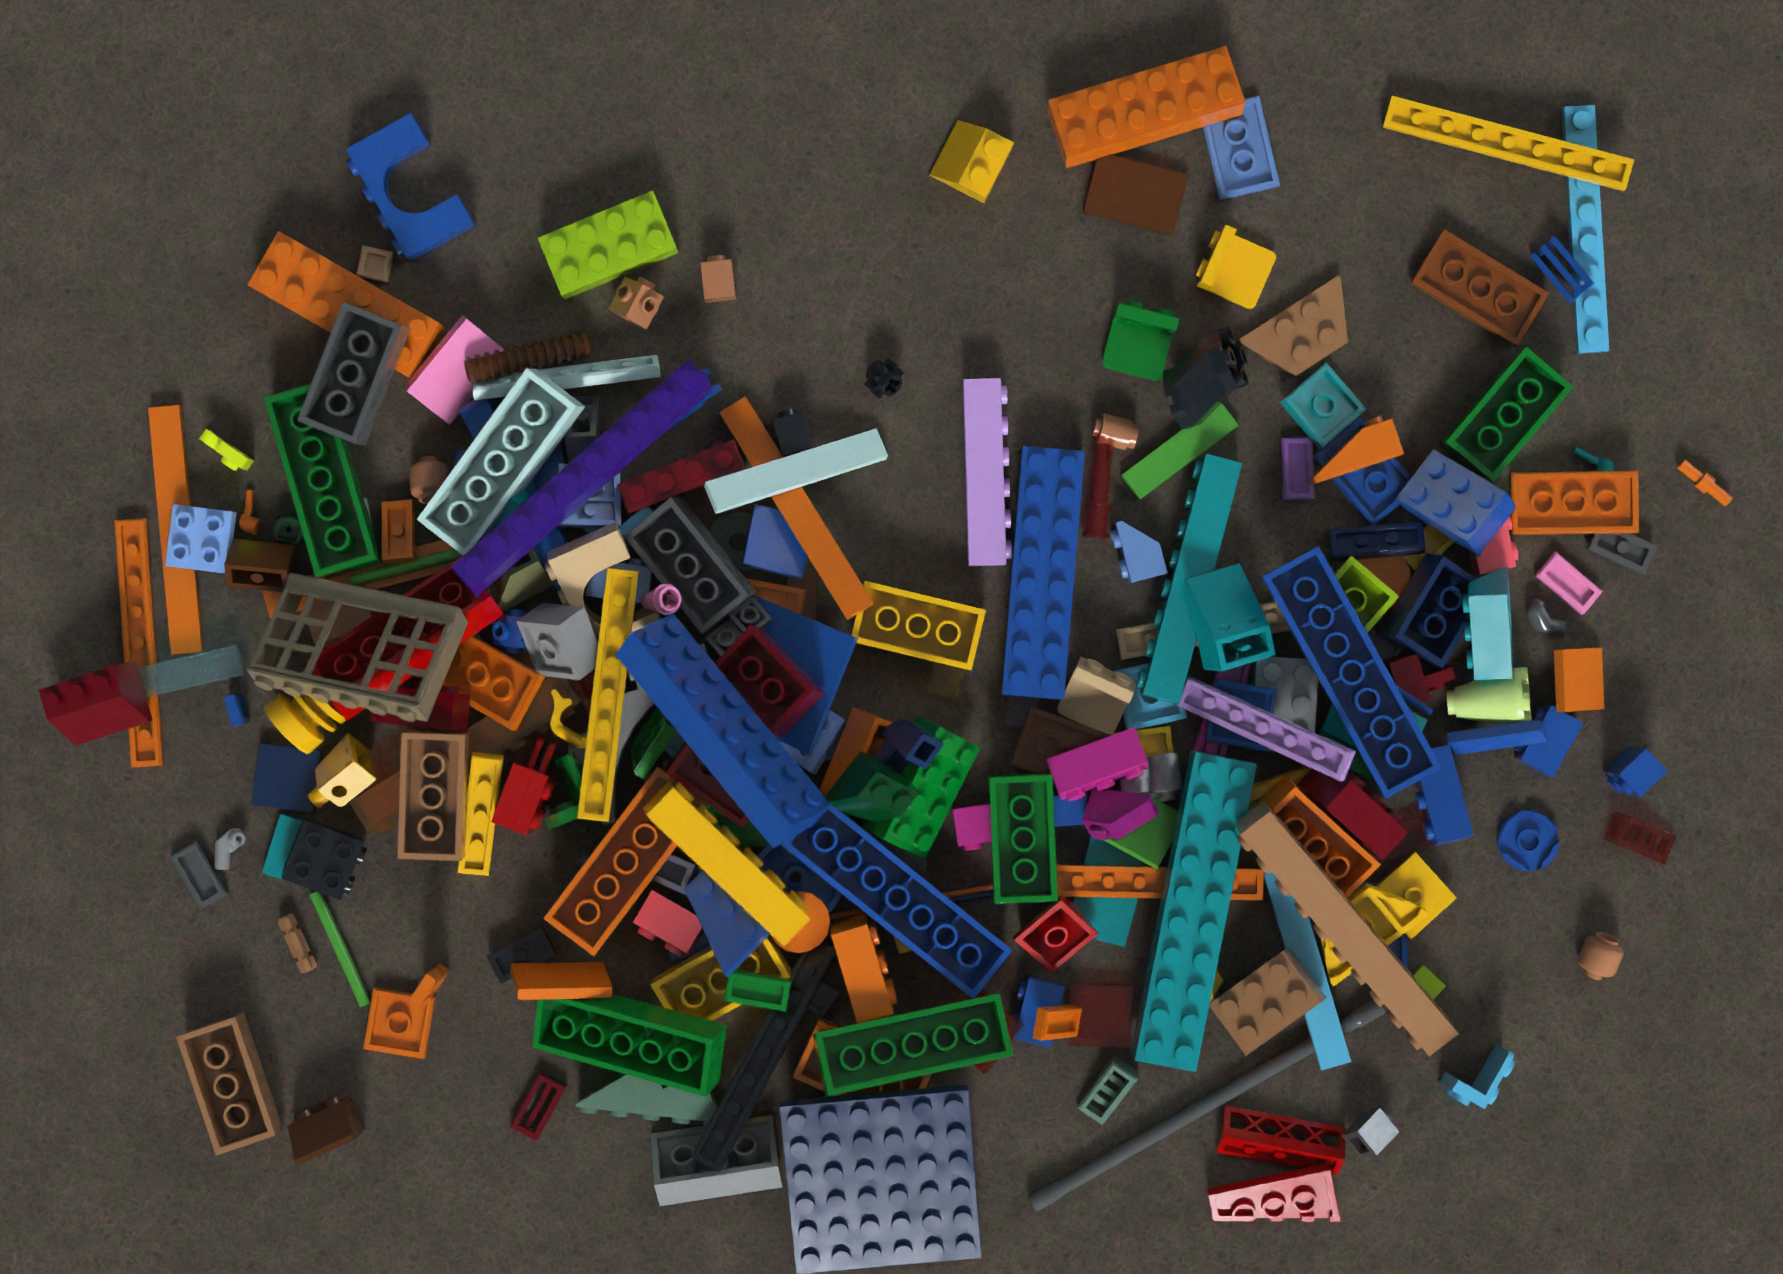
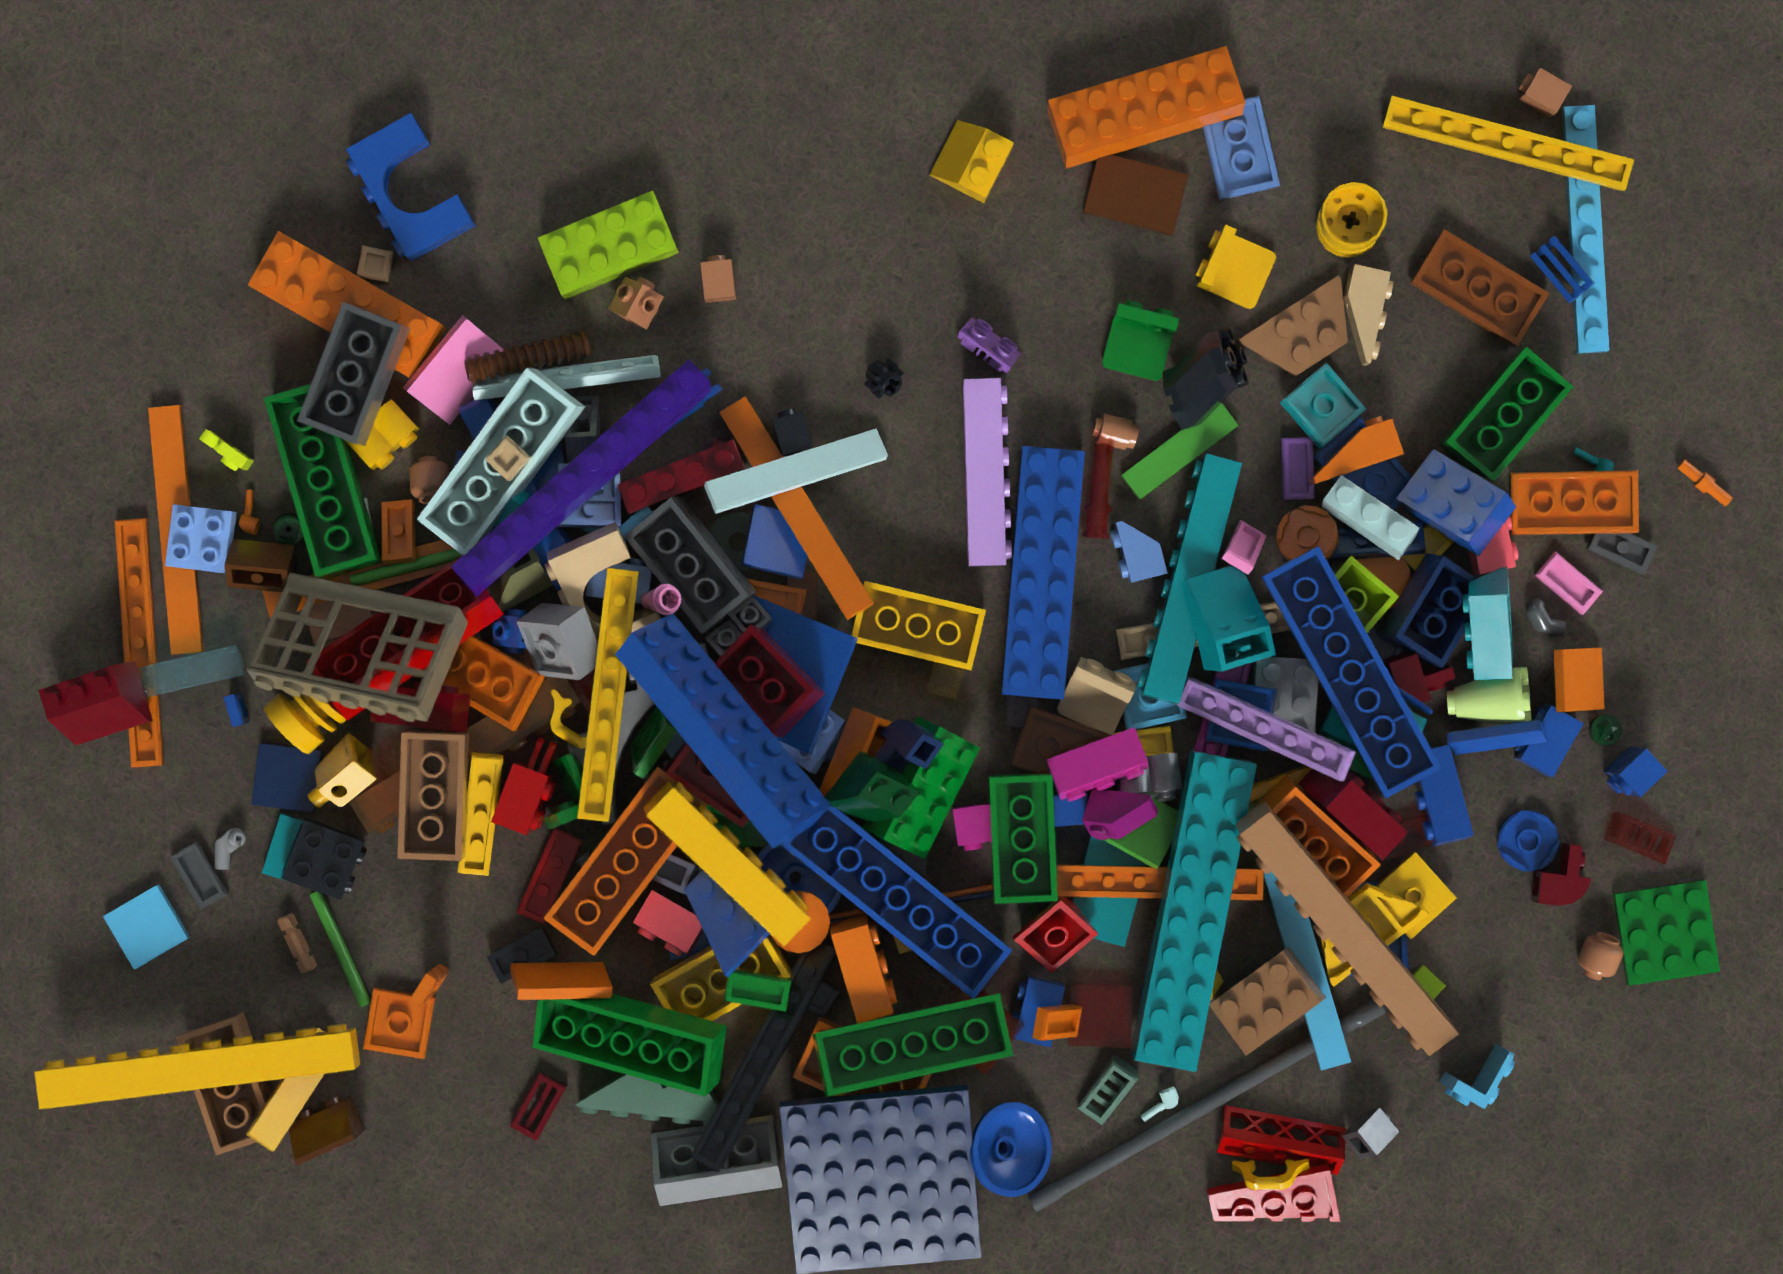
none -> yellow brick [34,1024,361,1110]
none -> medium azure tile [103,884,190,970]
none -> yellow tile [246,1028,325,1151]
none -> yellow brick [345,399,419,470]
none -> tan tile [485,436,531,481]
none -> red tile [517,827,583,925]
none -> medium lavender hinge [957,318,1022,374]
none -> blue dish [970,1102,1052,1197]
none -> light aqua hand [1141,1086,1179,1122]
none -> bright pink tile [1222,520,1267,575]
none -> yellow helmet [1232,1159,1310,1190]
none -> orange tile [1276,505,1339,561]
none -> yellow wheel [1315,182,1387,258]
none -> light aqua brick [1322,475,1419,560]
none -> tan slope [1343,264,1393,366]
none -> nougat brick [1518,68,1572,118]
none -> dark red brick [1531,843,1591,906]
none -> dark green tile [1589,715,1622,746]
none -> green plate [1612,879,1720,986]

